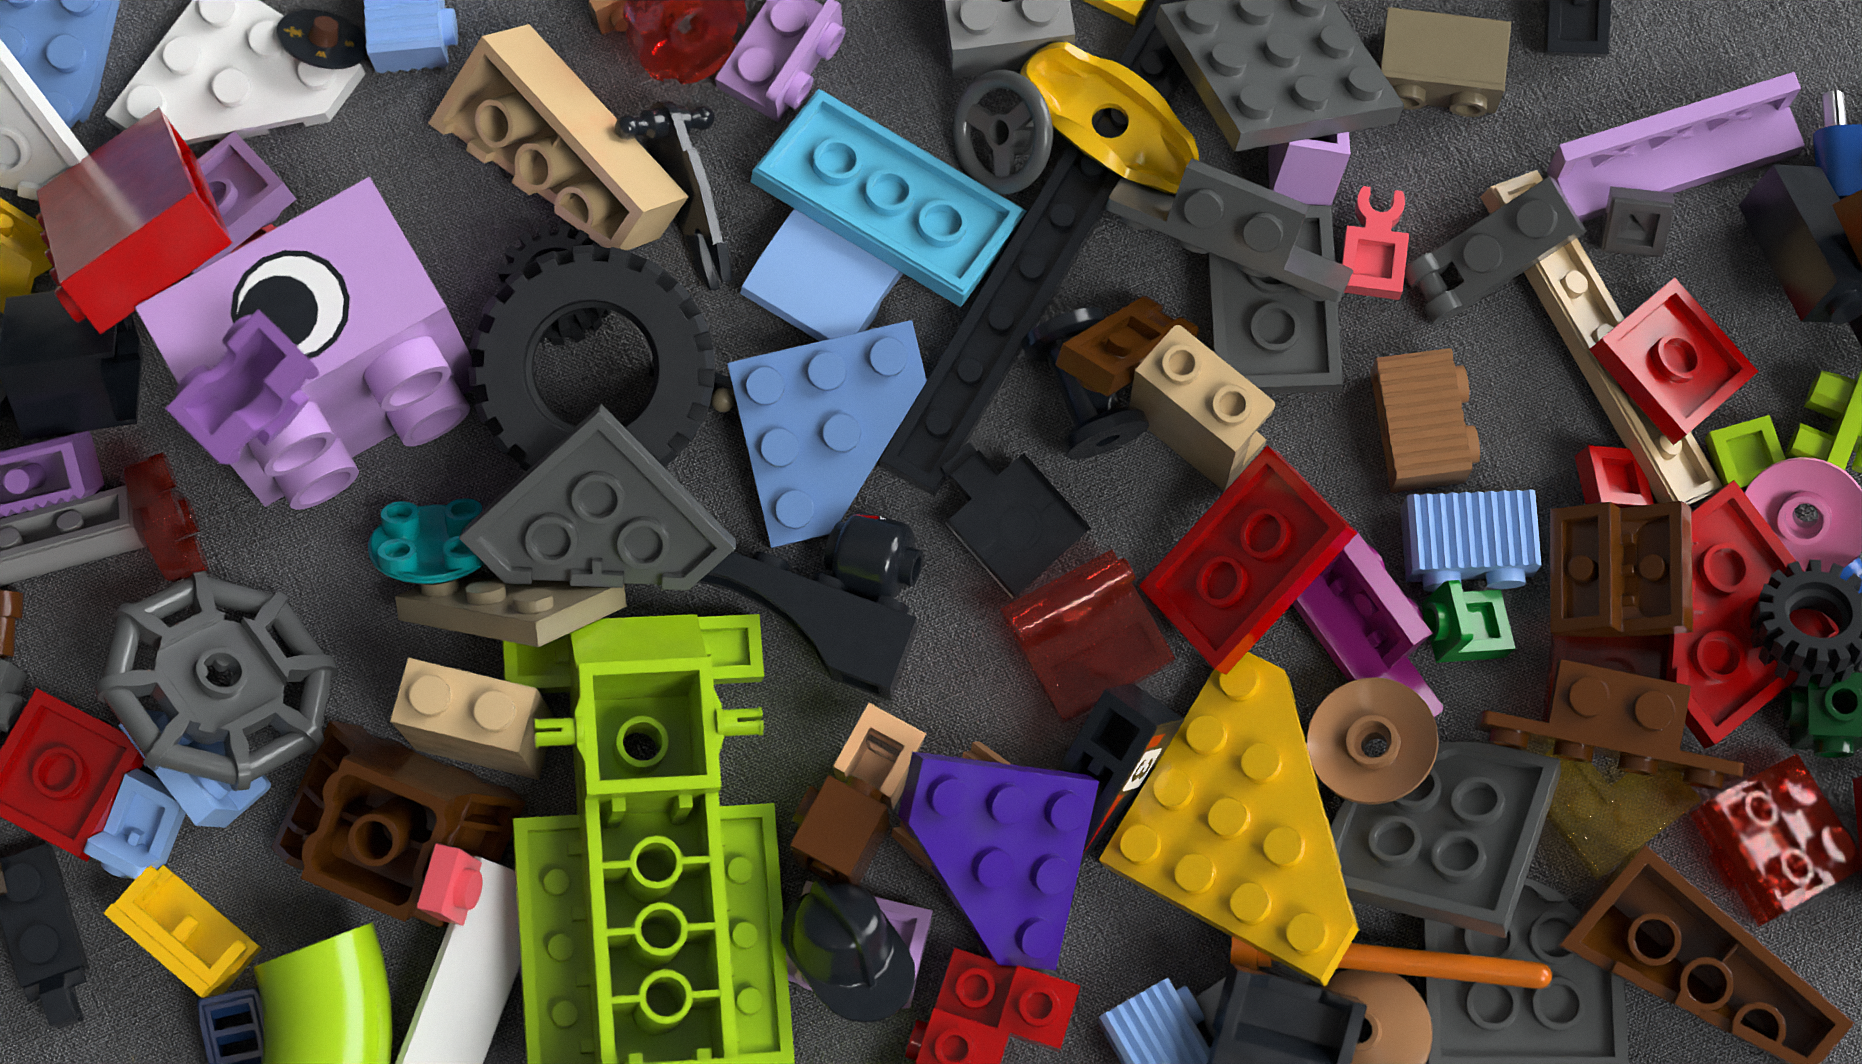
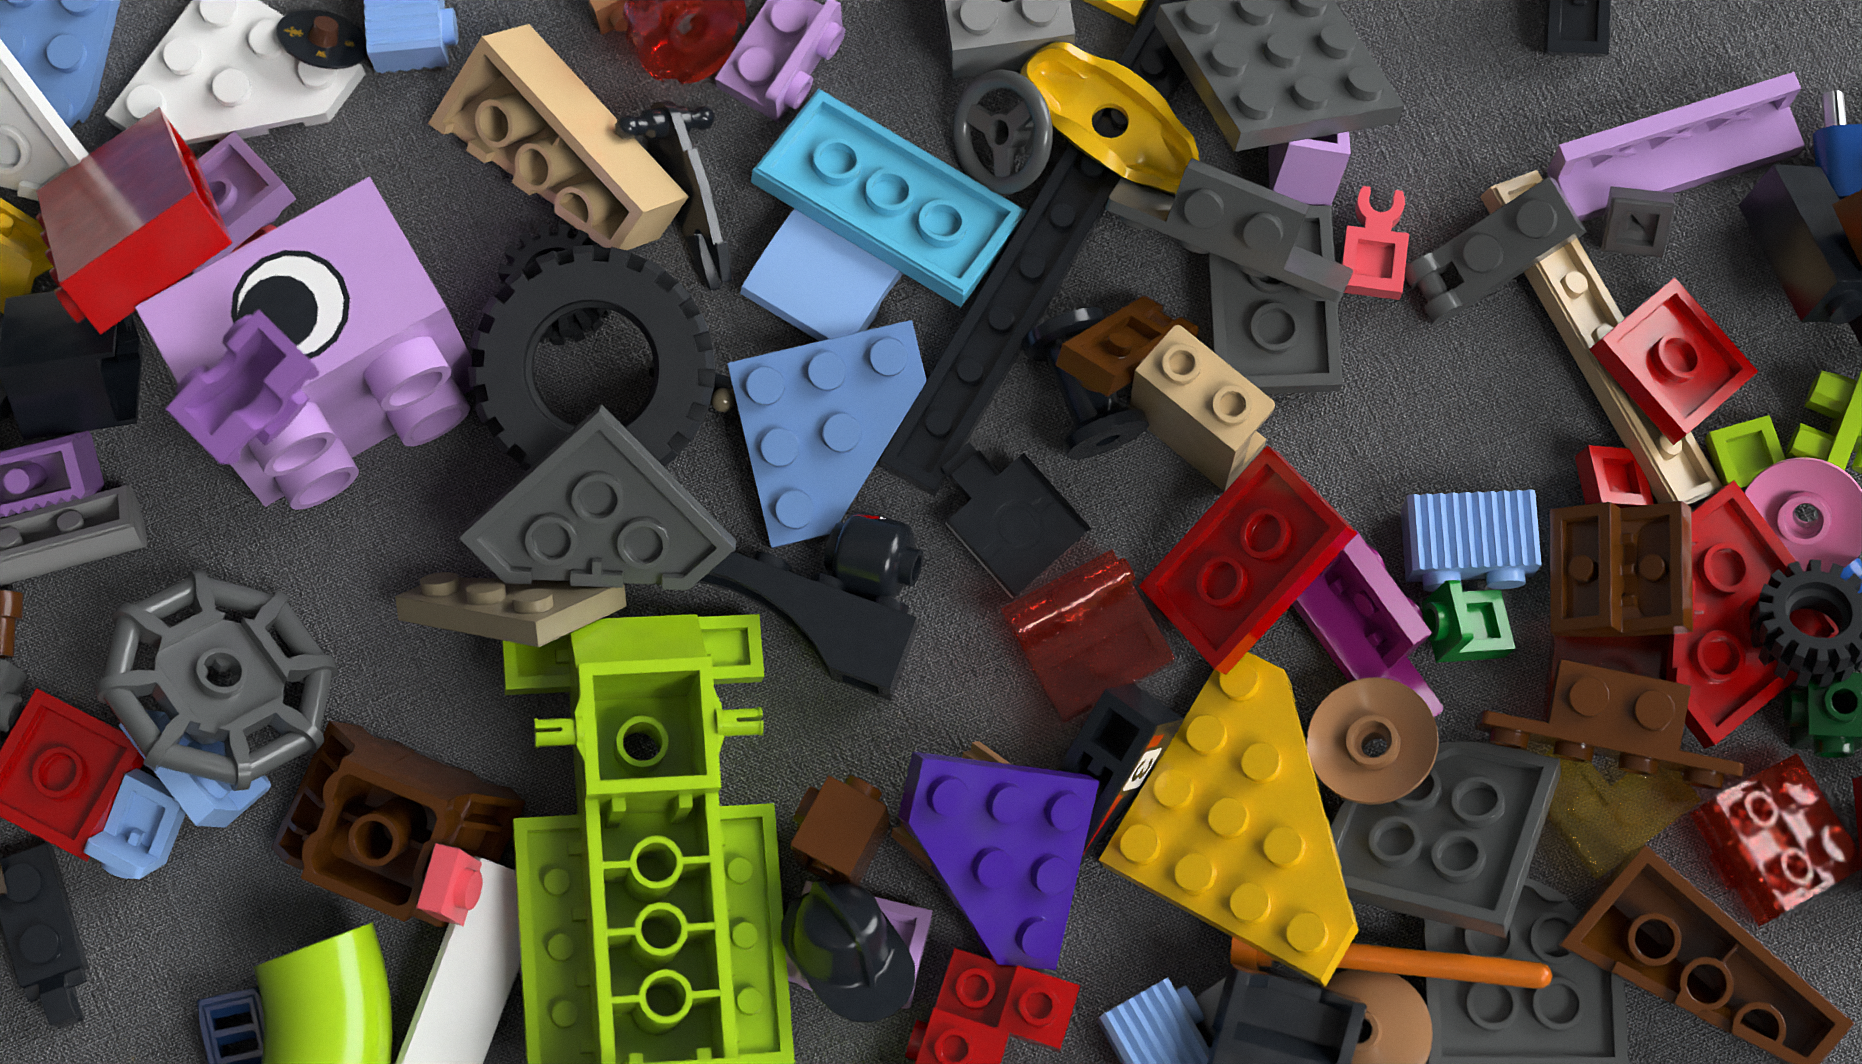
yellow hinge [103,865,263,998] -> none
clear red plate [124,451,208,583] -> none
teal dish [368,498,485,584] -> none
tan brick [390,658,556,780] -> none
light nougat window [833,703,926,810] -> none
medium nougat brick [1370,348,1480,493] -> none
dark tan hinge [1378,7,1511,117] -> none

